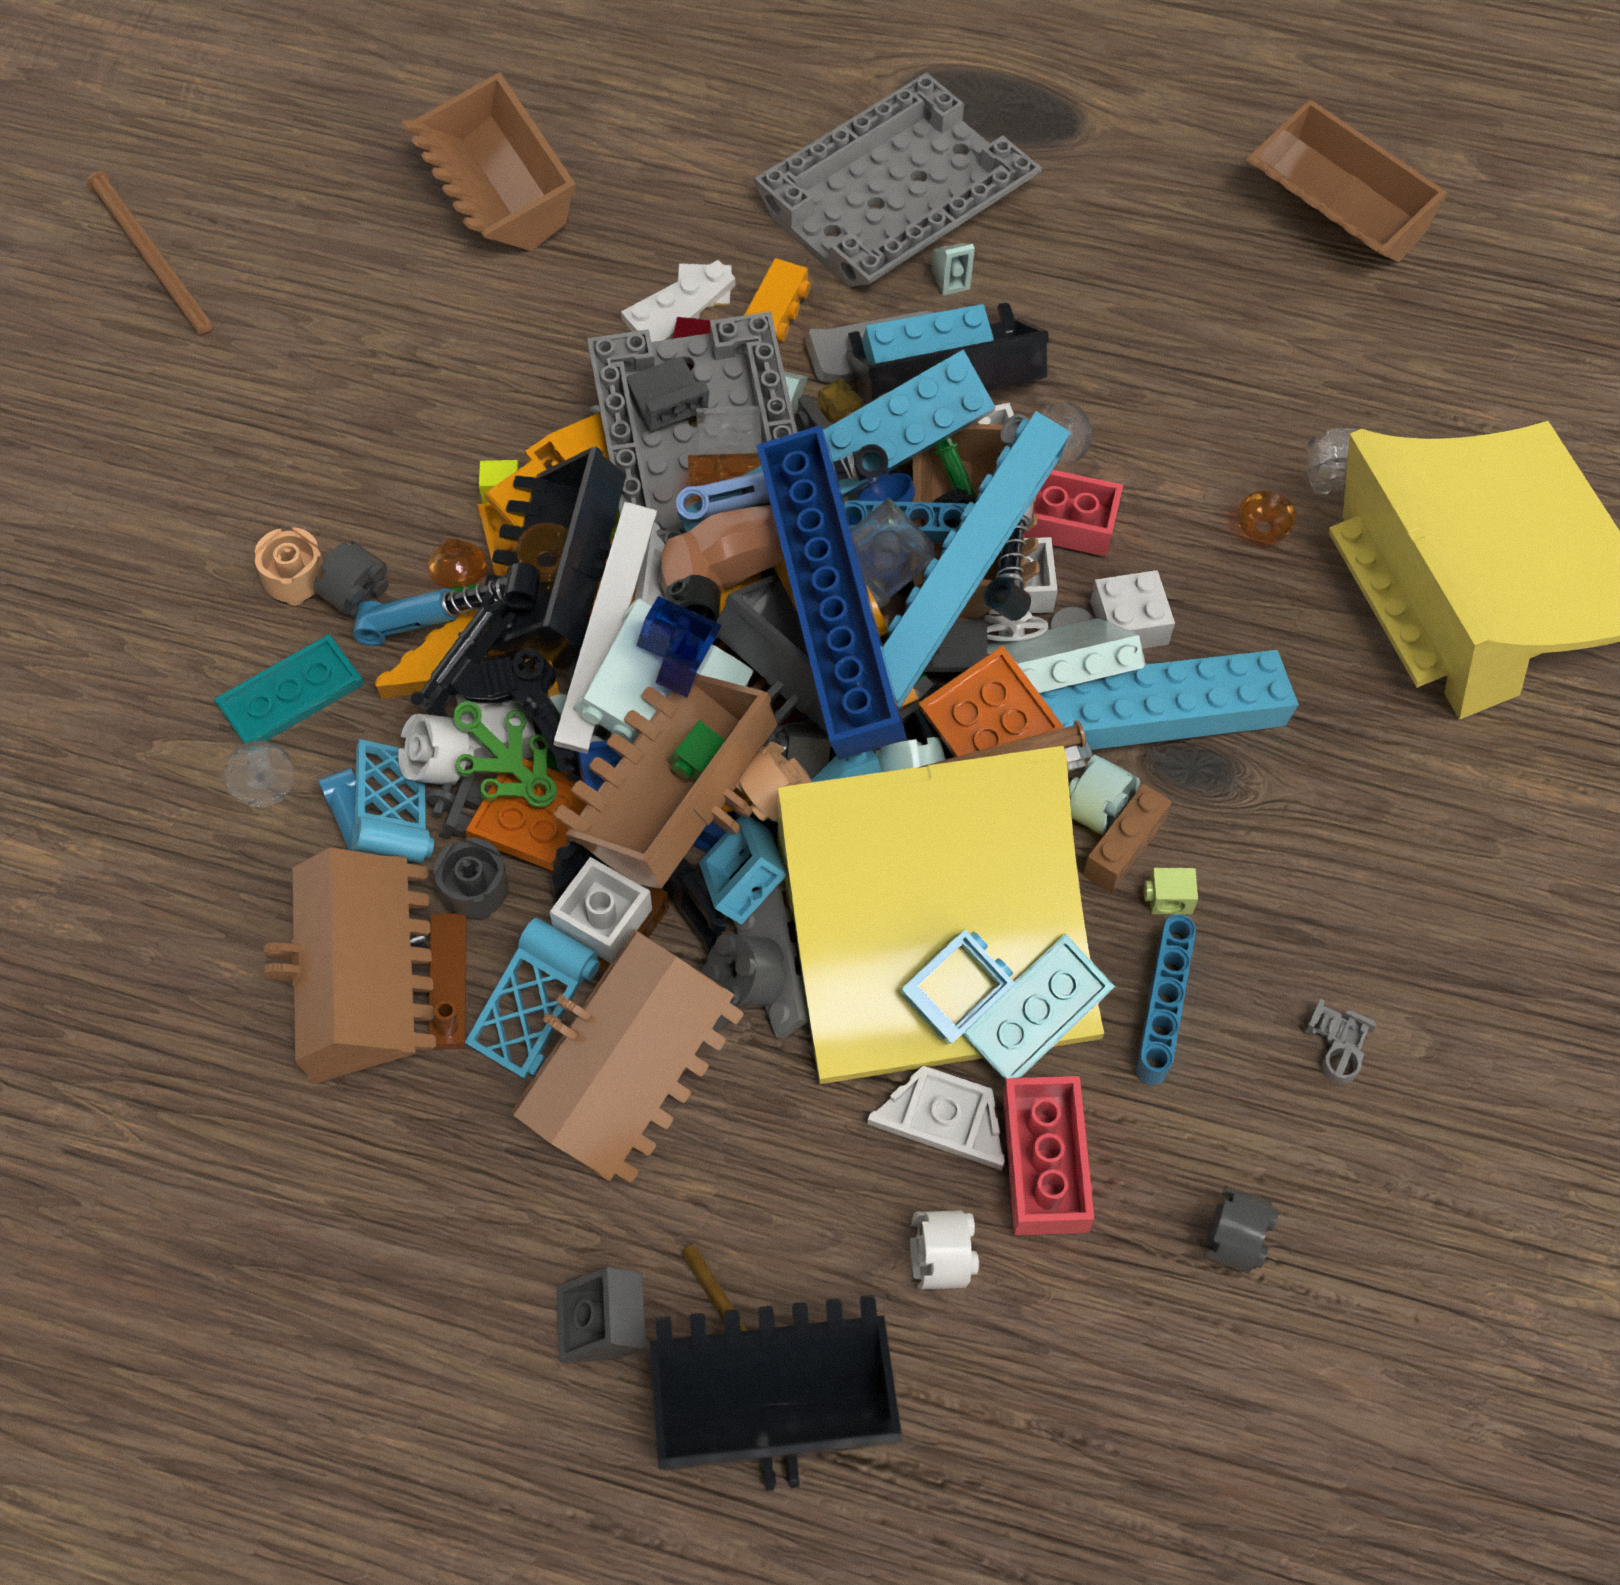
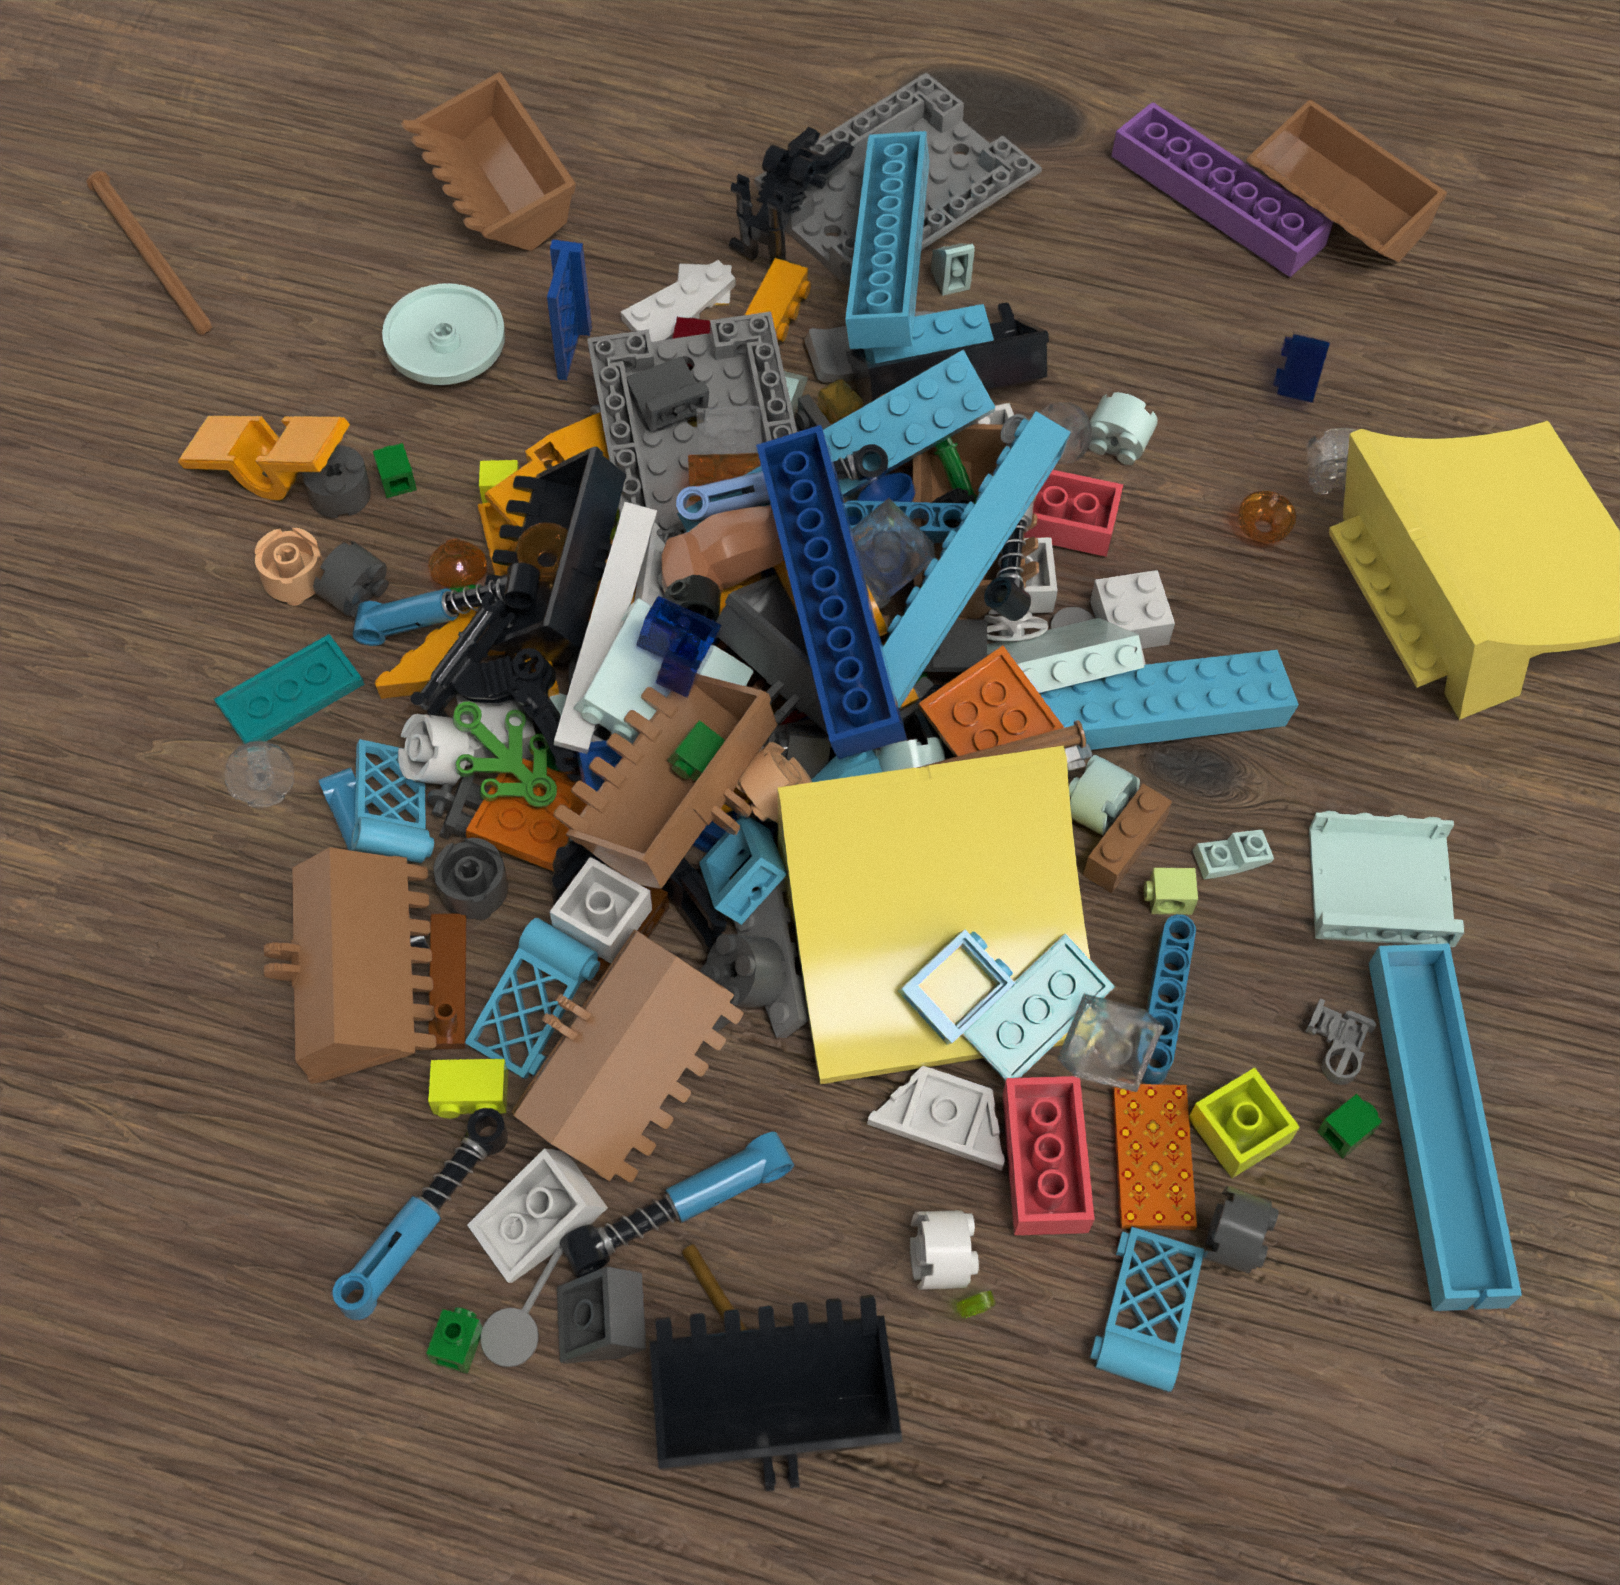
none -> light orange piece [178,416,350,500]
none -> dark grey brick [301,445,371,518]
none -> piece [332,1108,508,1320]
none -> green brick [372,443,417,498]
none -> light aqua dish [382,283,505,385]
none -> green brick [426,1307,483,1374]
none -> neon yellow brick [428,1059,508,1119]
none -> white slope [467,1148,608,1283]
none -> light grey piece [481,1247,563,1367]
none -> blue fence [547,239,592,381]
none -> piece [560,1132,794,1278]
none -> black piece [729,127,854,267]
none -> medium azure brick [845,131,929,349]
none -> clear neon green tile [956,1290,996,1319]
none -> clear brick [1057,993,1164,1092]
none -> light aqua brick [1086,392,1158,465]
none -> medium azure piece [1090,1227,1205,1393]
none -> medium lavender brick [1112,102,1333,277]
none -> orange tile [1112,1084,1197,1230]
none -> neon yellow brick [1189,1068,1300,1178]
none -> light aqua slope [1192,829,1274,880]
none -> clear blue brick [1272,331,1330,403]
none -> light aqua panel [1309,811,1464,947]
none -> green brick [1317,1094,1382,1159]
none -> medium azure piece [1369,943,1522,1311]

